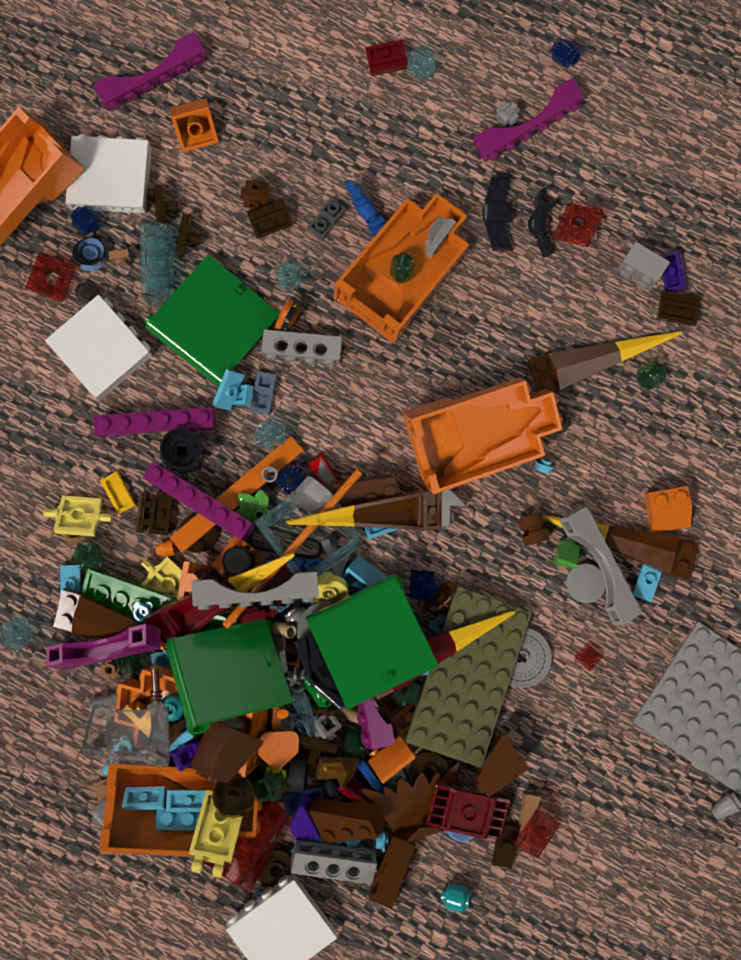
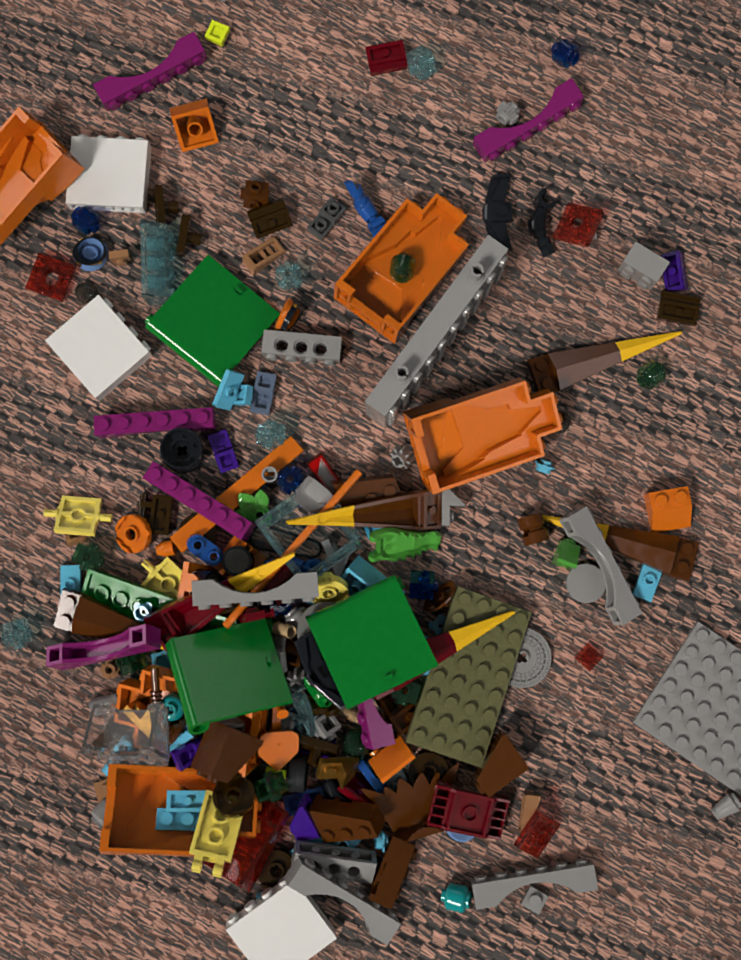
yellow tile [100,471,137,515] -> none
medium azure plate [122,786,167,810] -> none
light grey slope [425,216,456,259] -> none
dark brown tile [491,824,519,869] -> none
none -> orange tile [115,514,152,553]
none -> blue plate [186,534,223,566]
none -> neon yellow plate [204,20,230,47]
none -> dark purple slope [207,429,239,473]
none -> medium nougat slope [242,236,286,275]
none -> light grey arch [284,857,401,945]
none -> light grey brick [365,235,509,428]
none -> bright green animal [368,527,441,562]
none -> light grey gear [390,444,415,469]
none -> light grey arch [471,858,598,910]
none -> light grey plate [520,885,549,915]

